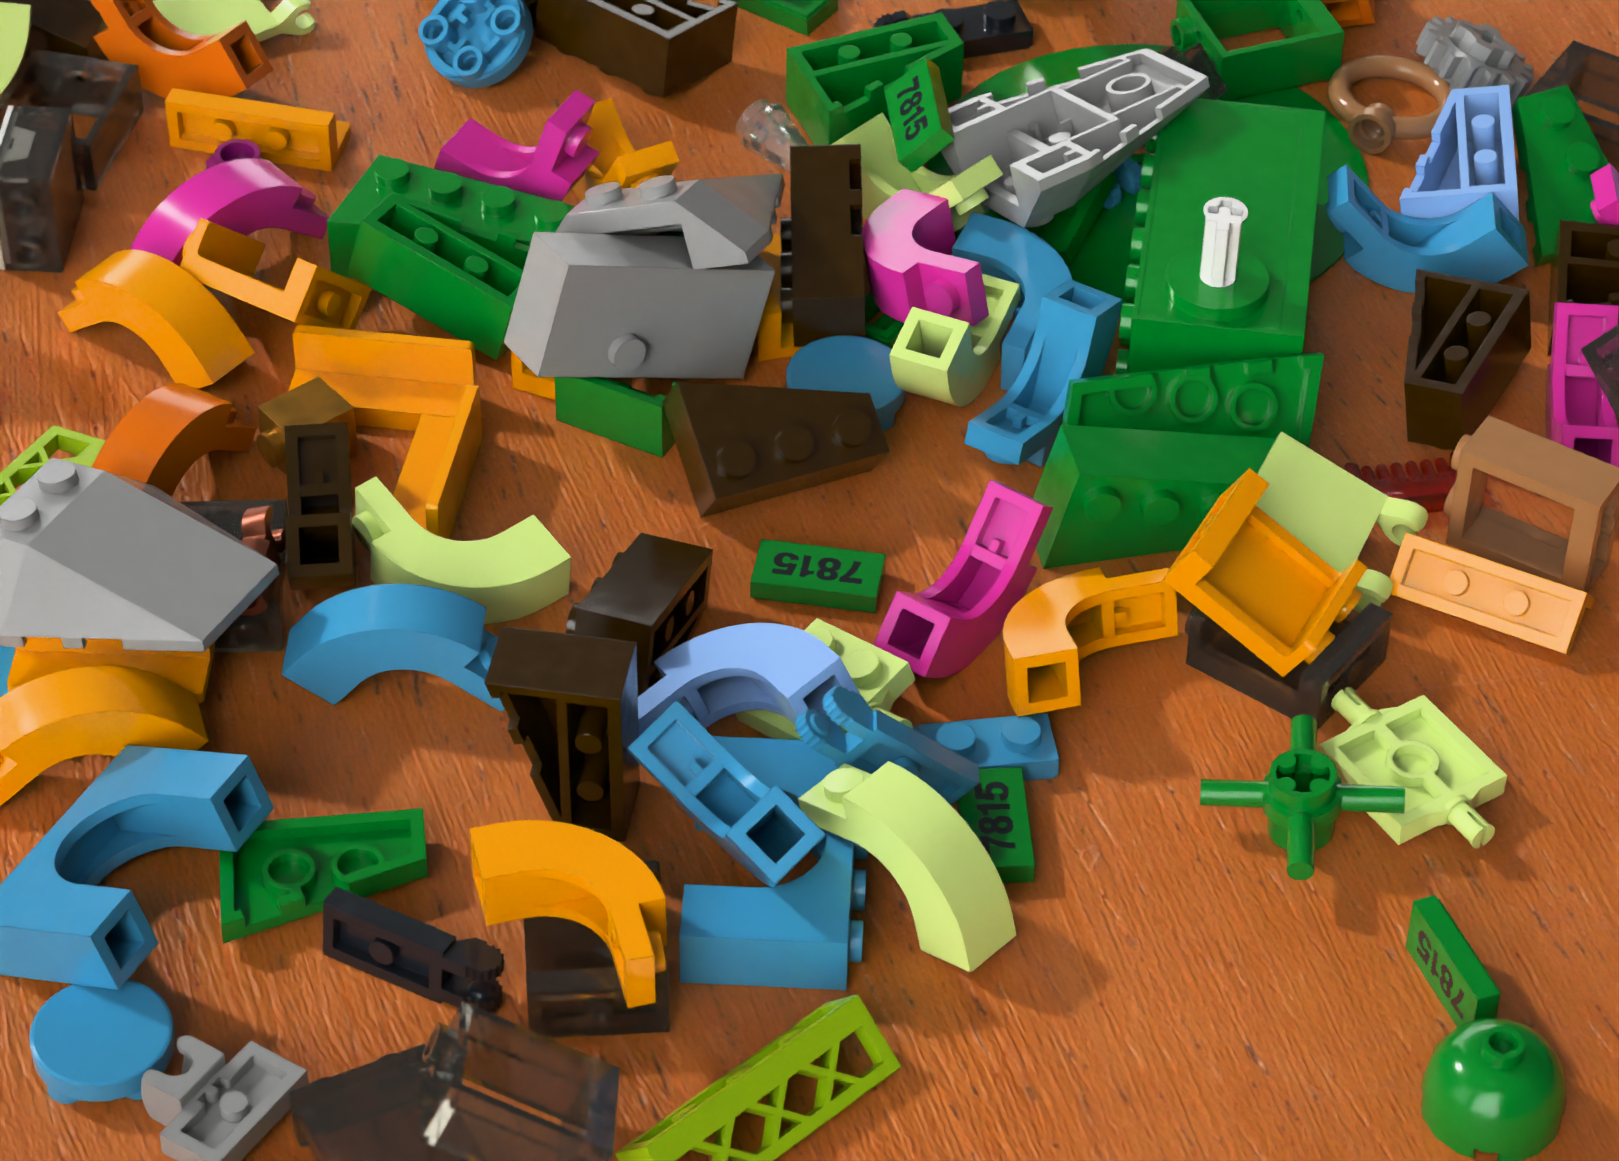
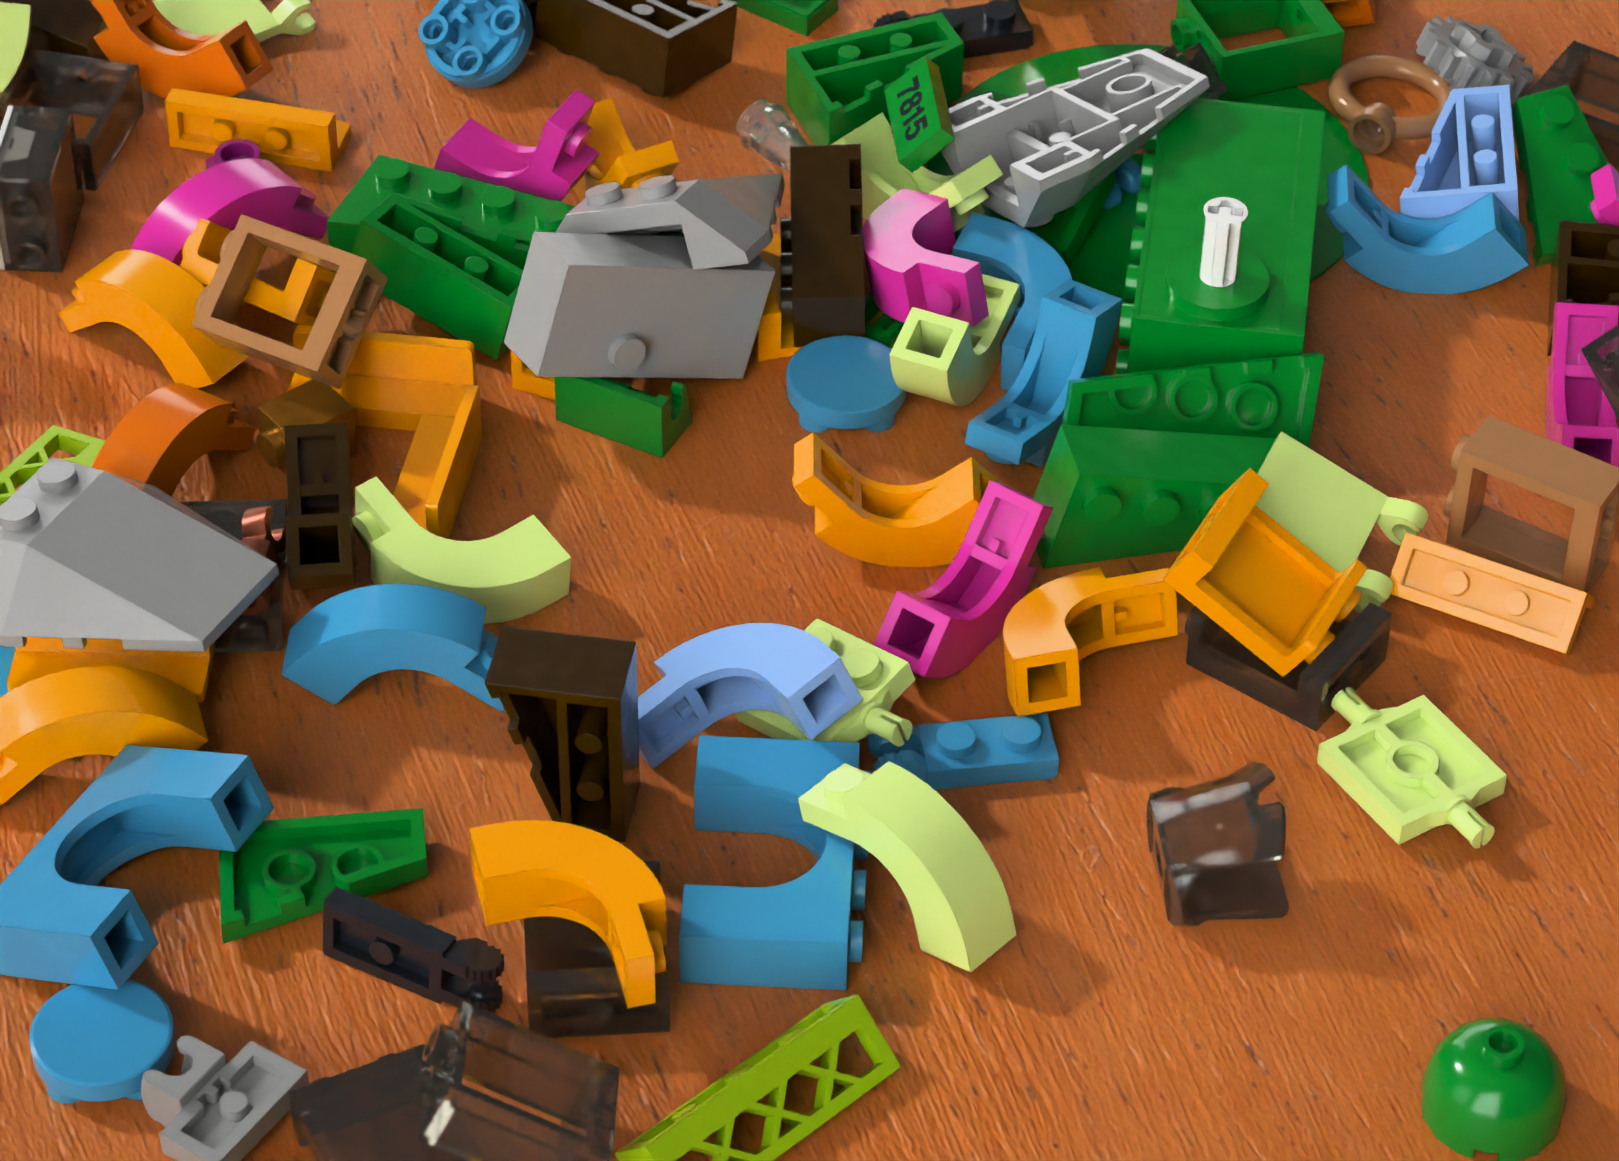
dark brown wedge [566,533,713,697] -> none
dark azure arch [627,700,826,887] -> none
dark brown wedge [662,382,889,518] -> none
green tile [750,539,886,613] -> none
dark azure hinge [794,685,980,805] -> none
green tile [956,767,1035,883] -> none
green bar [1200,714,1405,880] -> none
clear red piece [1344,452,1457,513] -> none
dark brown wedge [1404,269,1531,450] -> none
green tile [1406,895,1501,1027] -> none
none -> medium nougat window [192,214,388,389]
none -> light orange arch [792,432,999,567]
none -> clear smoke piece [1147,761,1289,926]

